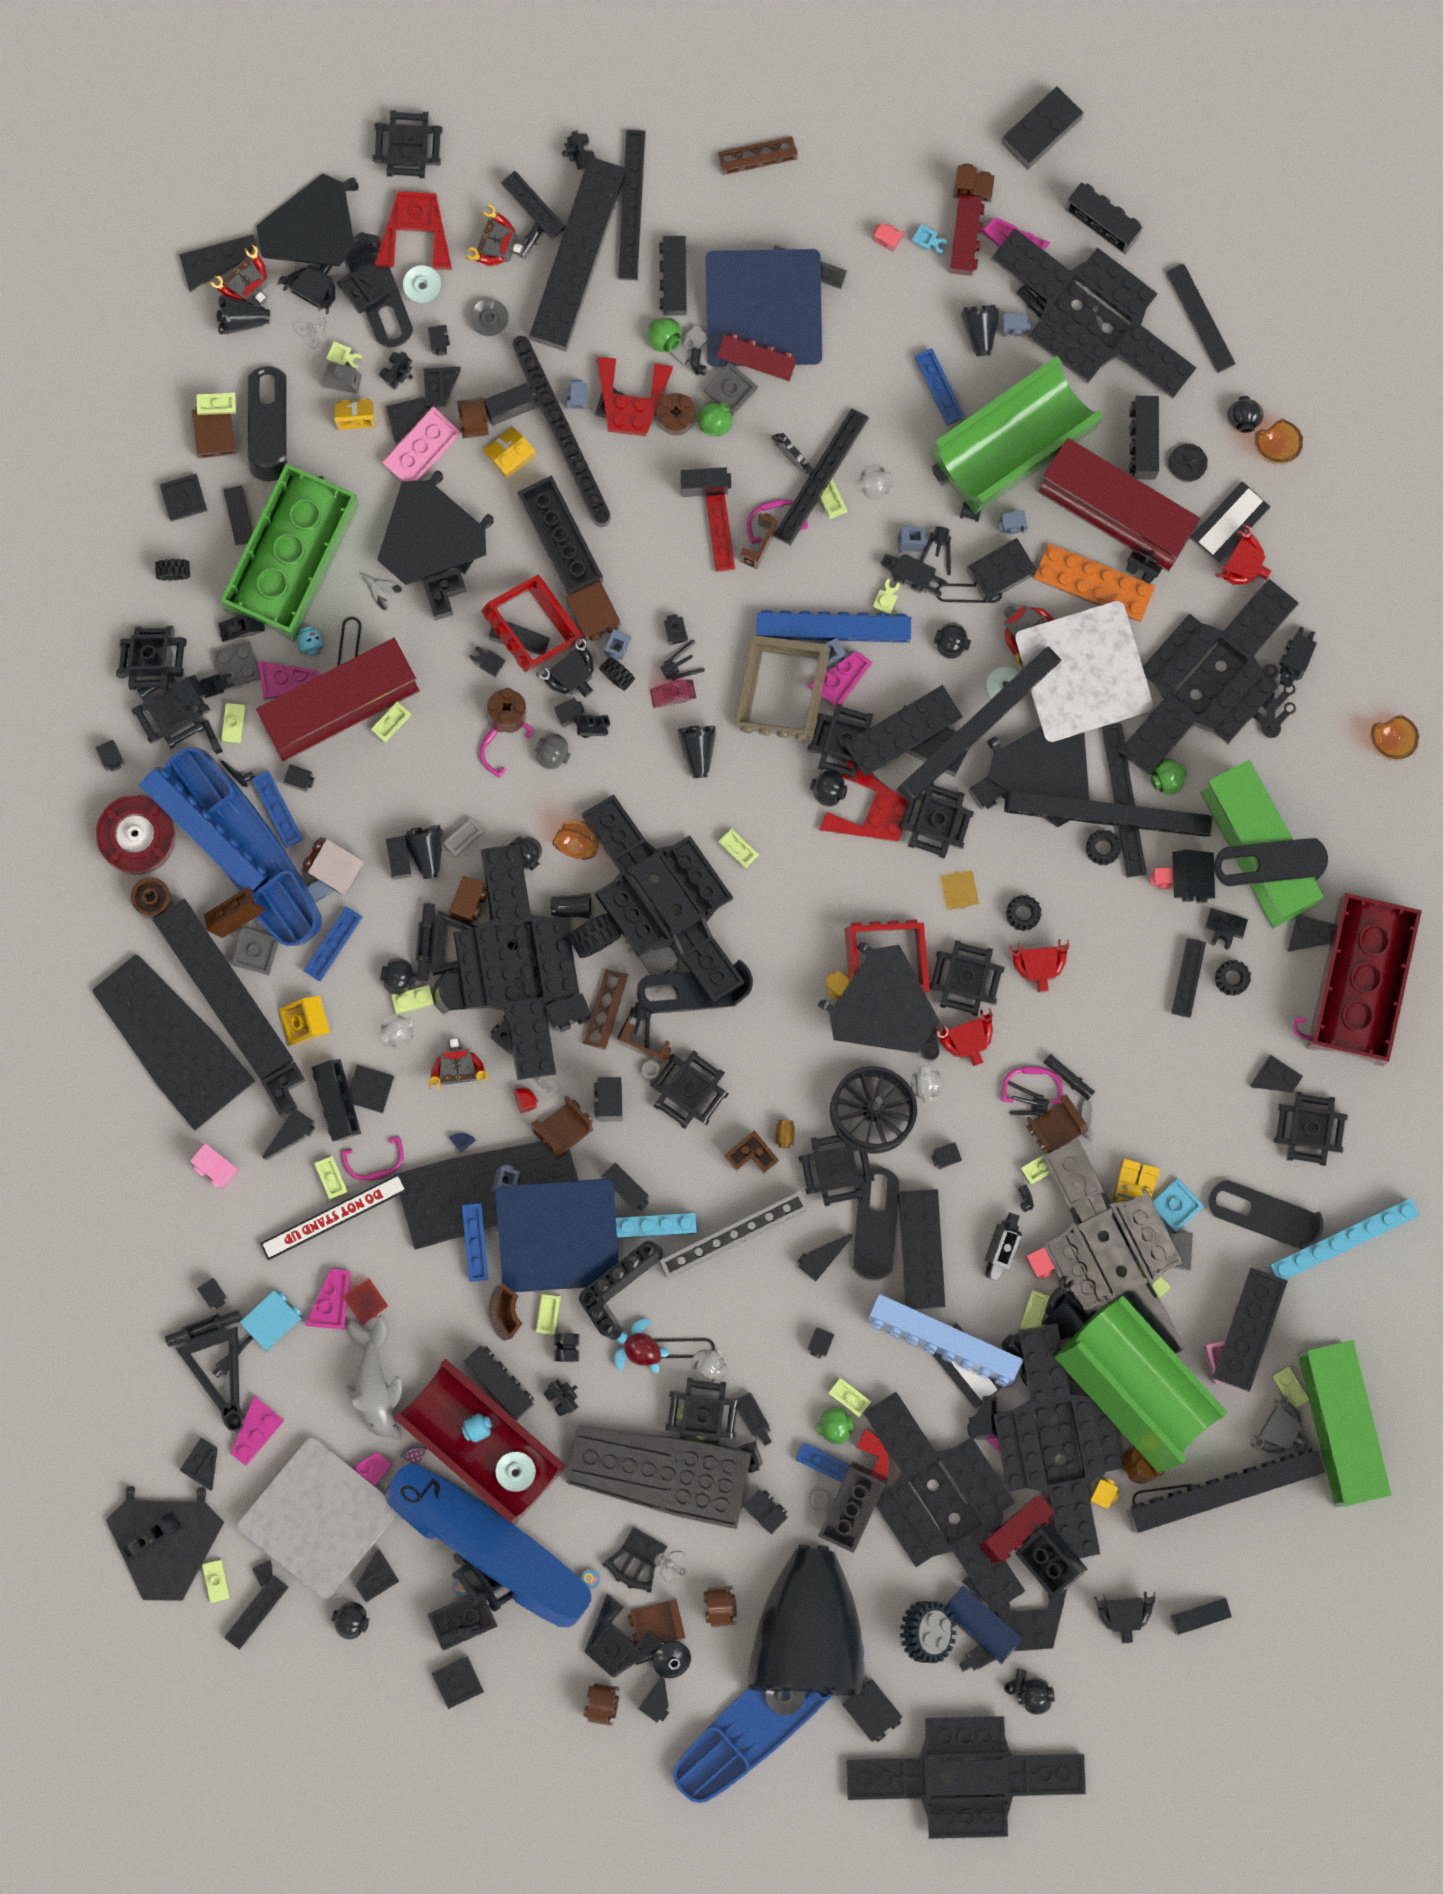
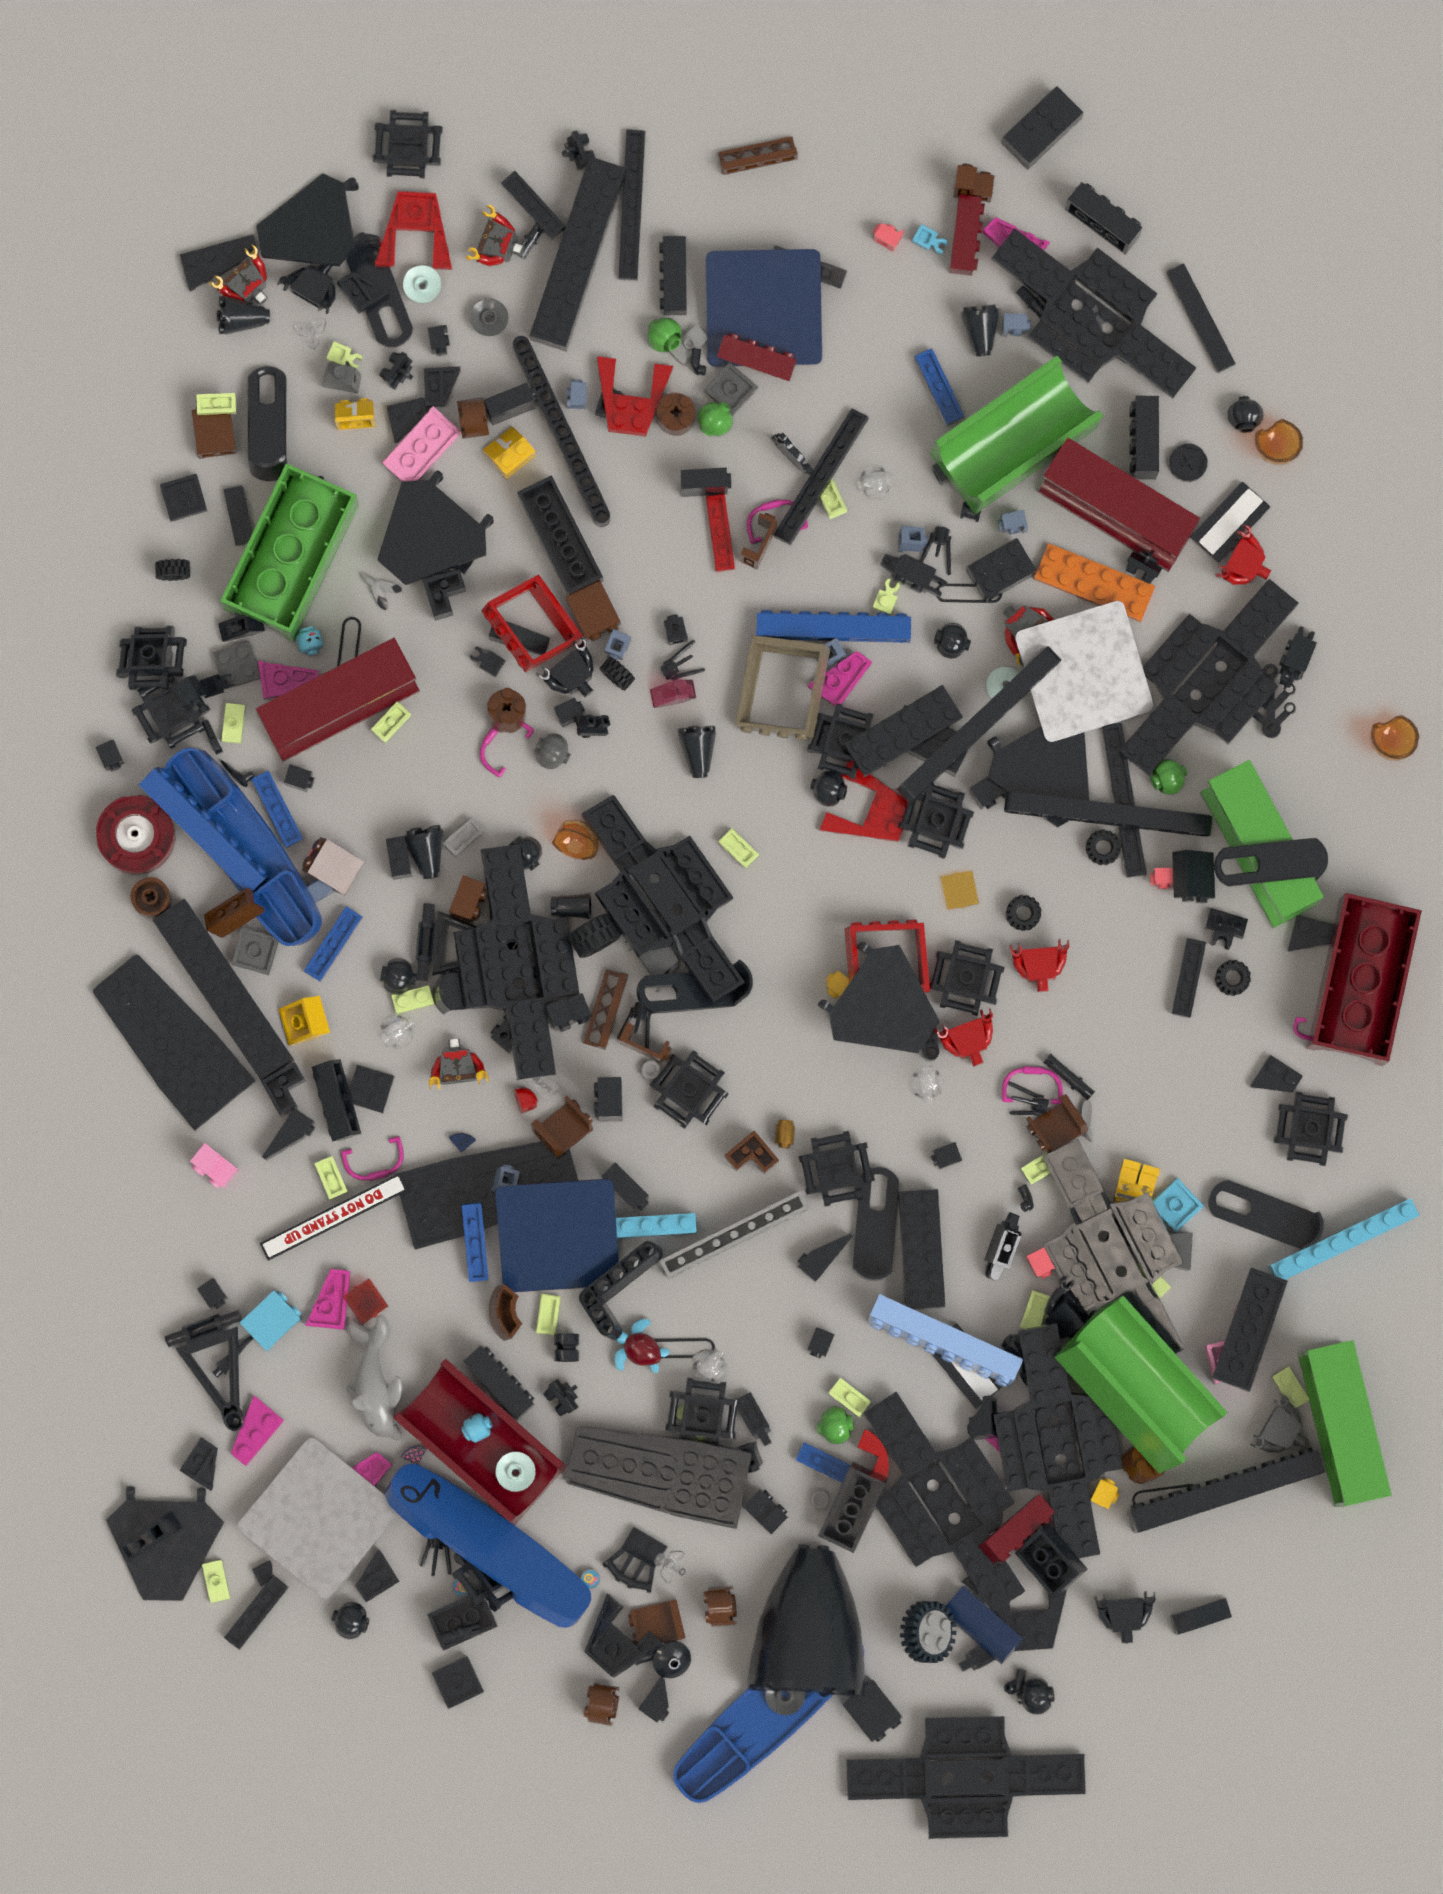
black wheel [829,1066,917,1154] -> none
none -> black plant [420,1537,452,1576]

